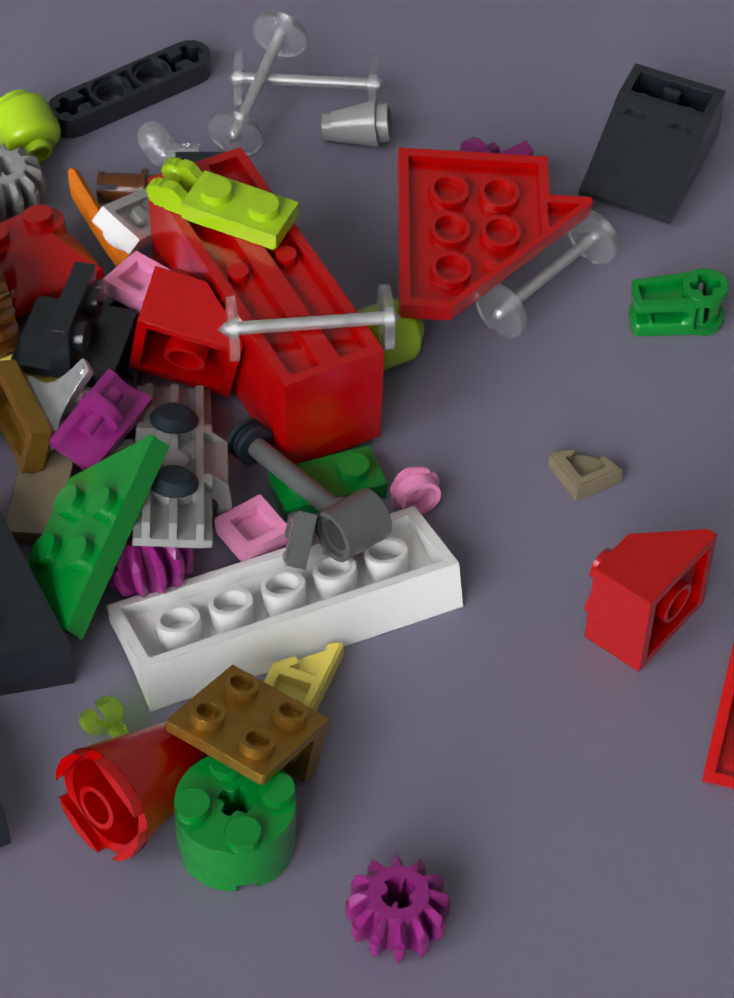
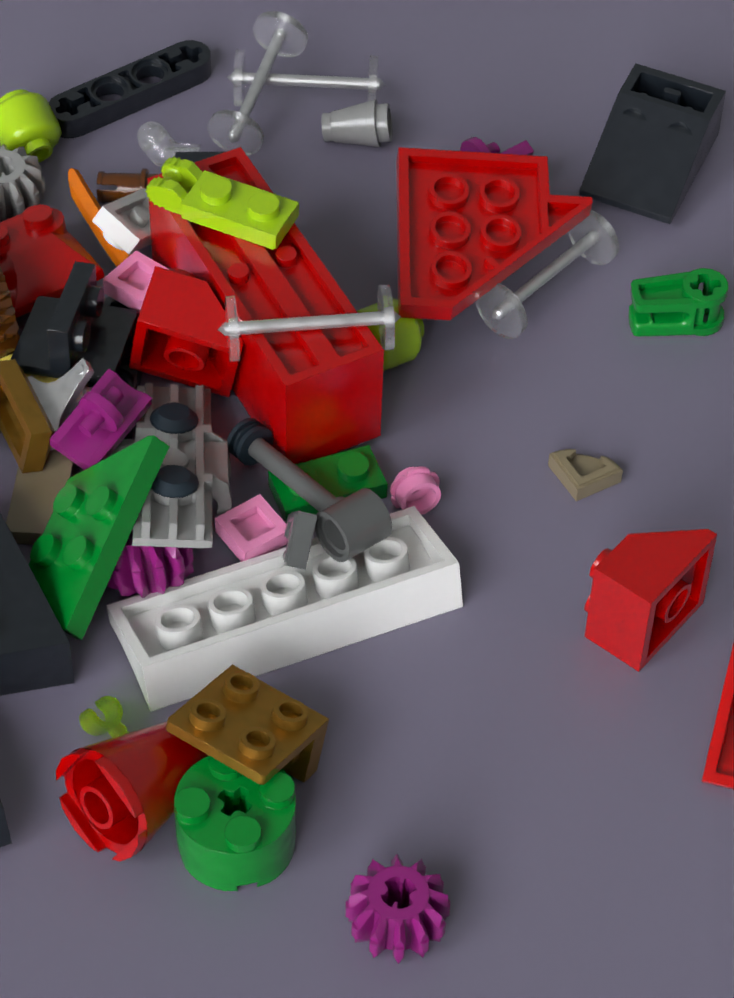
light yellow tile [264,642,344,711] -> none

